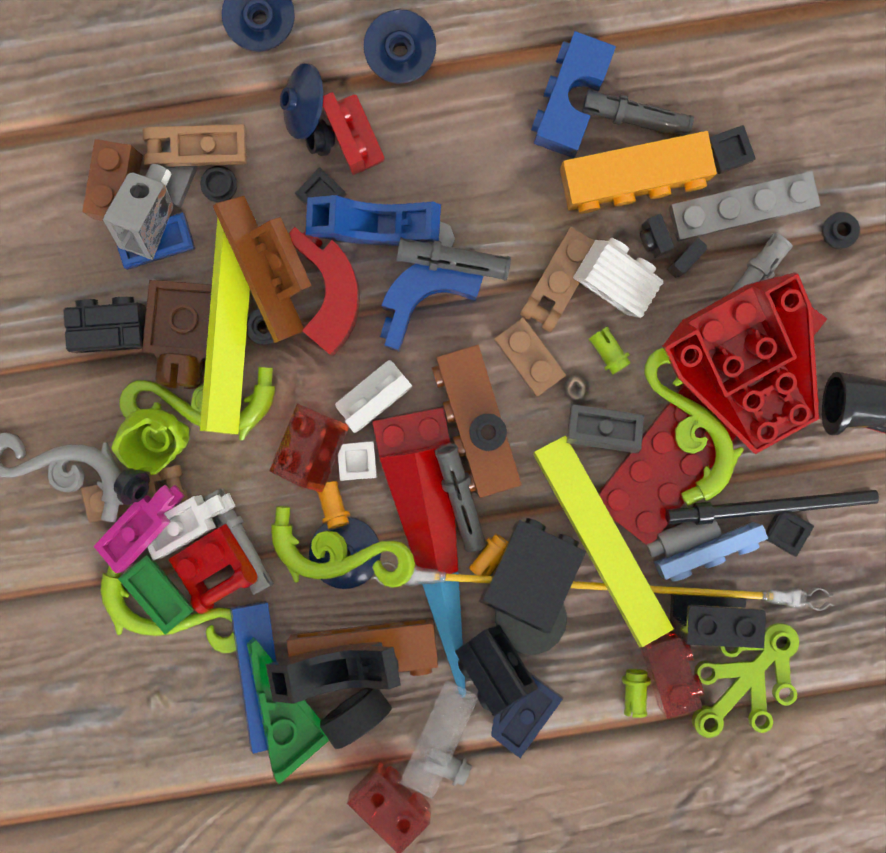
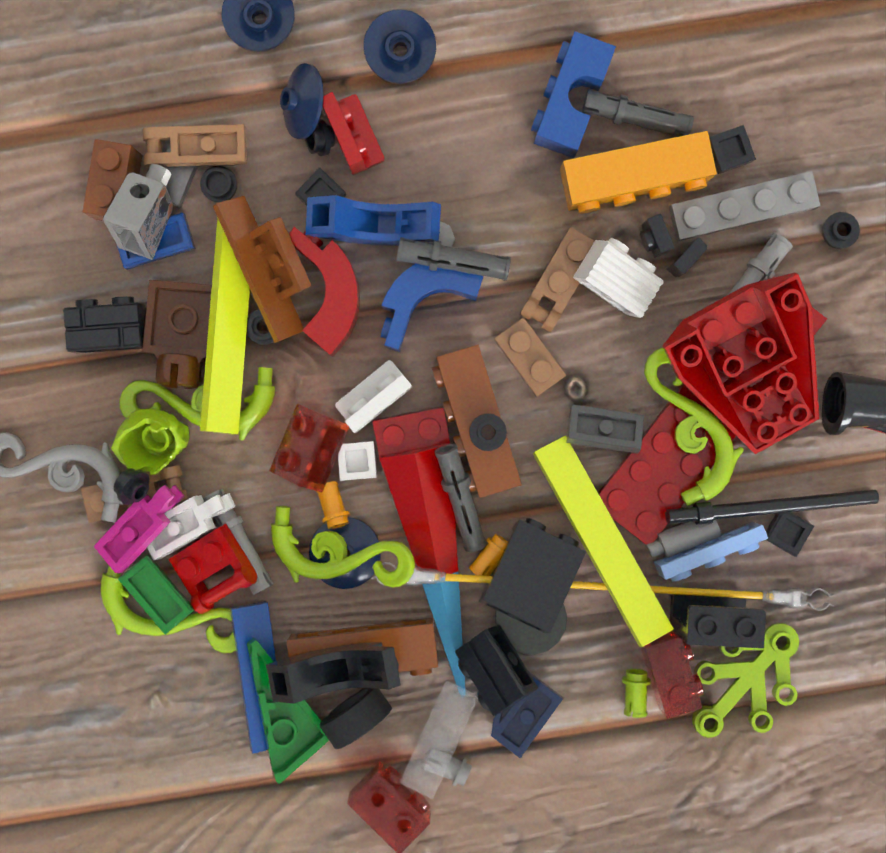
lime pin [588,326,631,375] -> none

